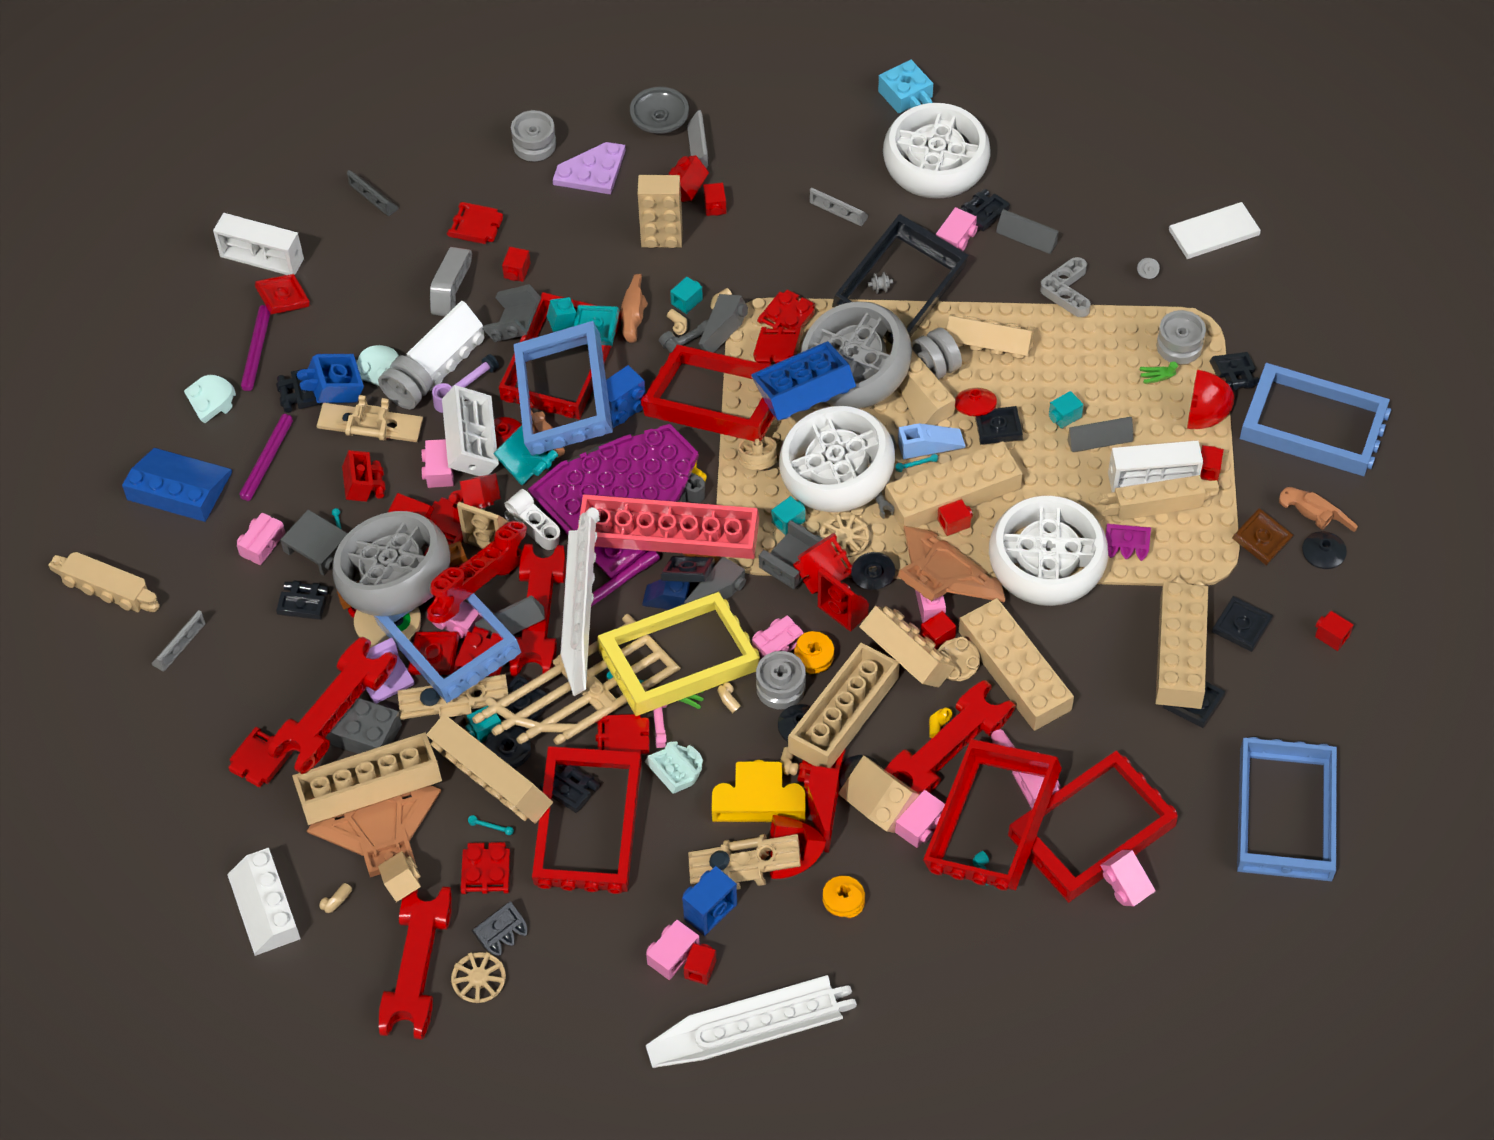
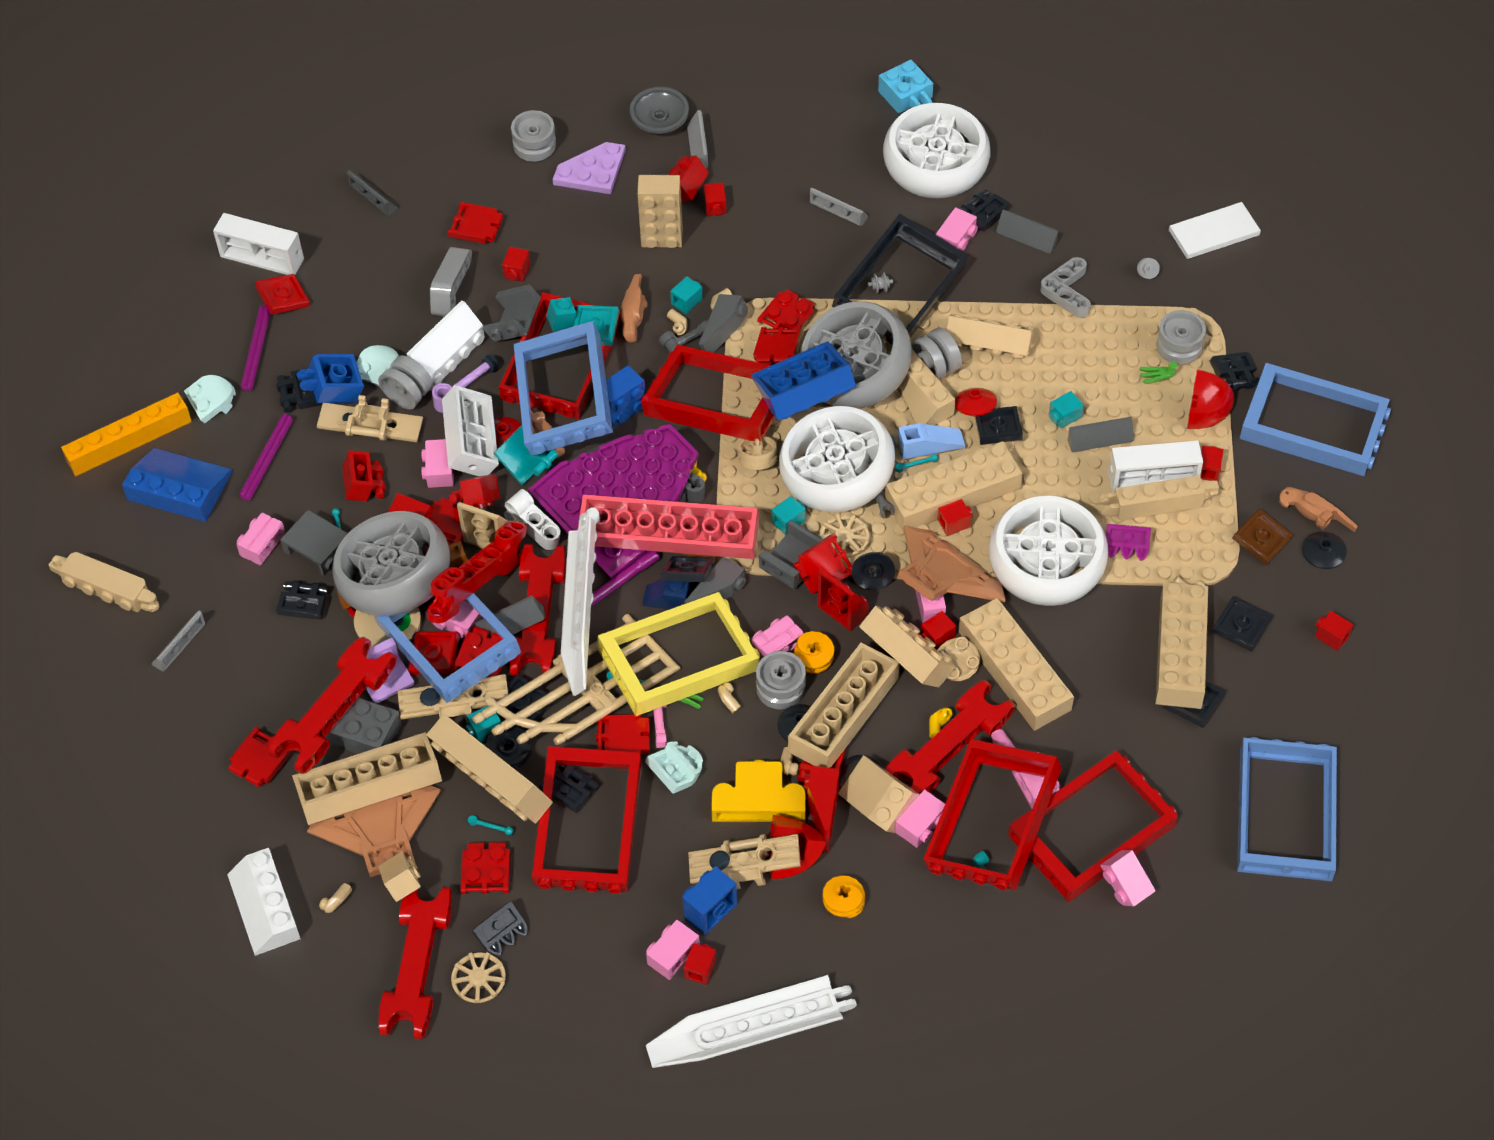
none -> light orange brick [61,393,192,477]

